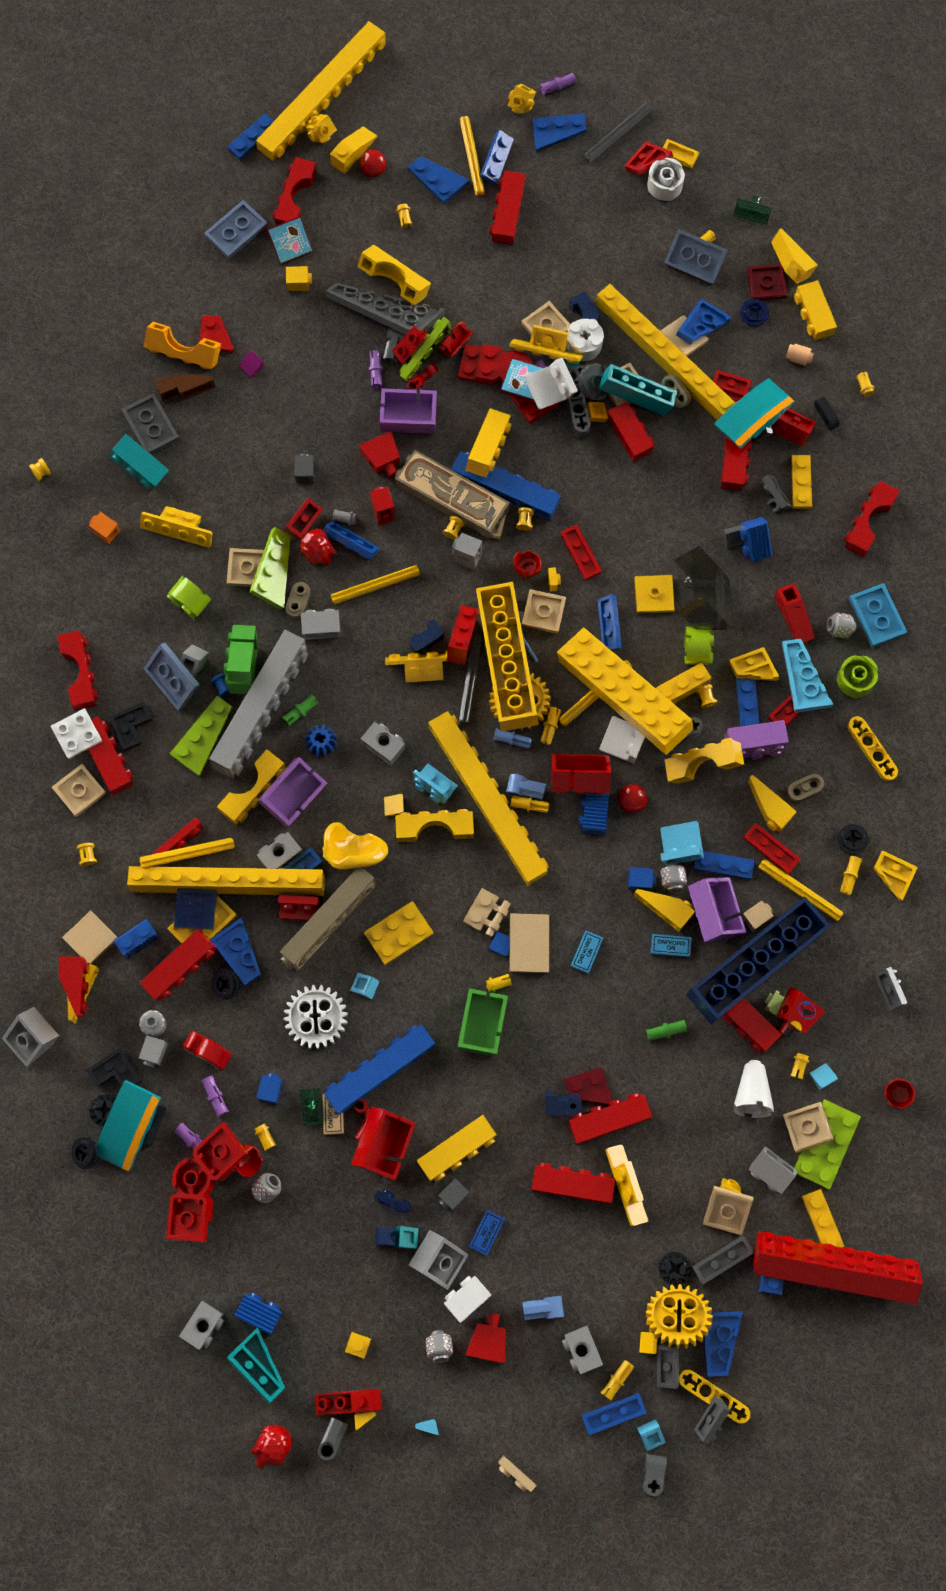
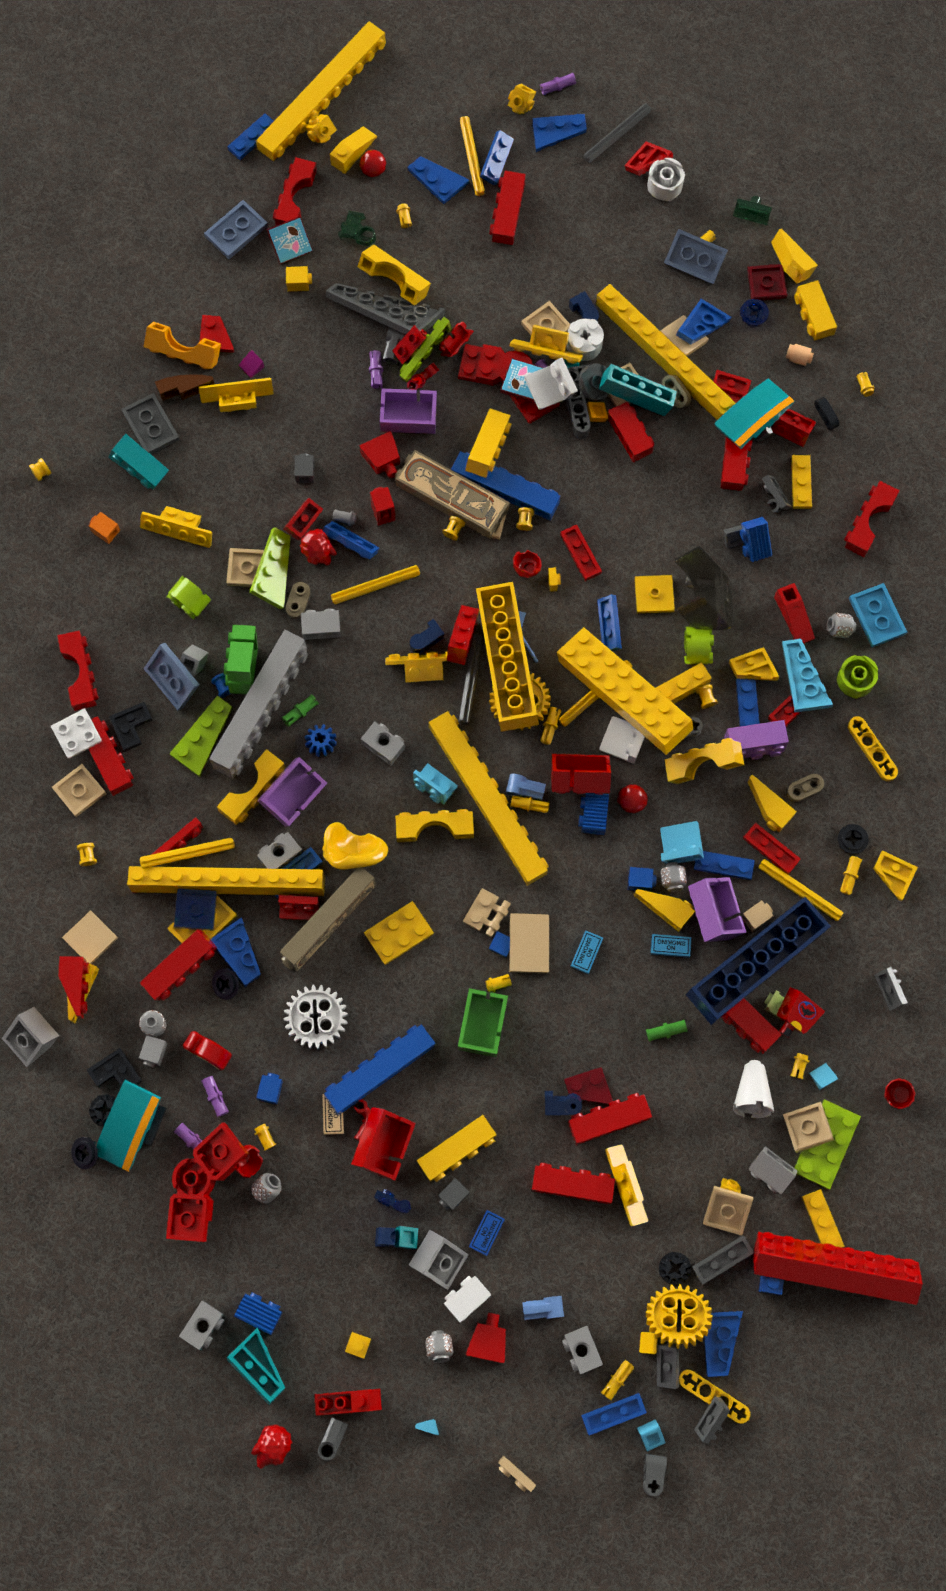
blue brick [114,919,159,959] -> none
clear green tile [300,1088,323,1126] -> none
medium azure slope [350,973,379,999] -> none
yellow slope [354,1411,376,1430] -> none
yellow slope [384,794,404,816] -> none
light grey brick [452,533,482,570] -> none
medium blue axle [493,728,532,749] -> none
tan plate [522,589,566,634] -> none
yellow tile [663,139,699,169] -> none
none -> yellow bracket [199,378,273,412]
none -> clear green piece [338,210,376,246]

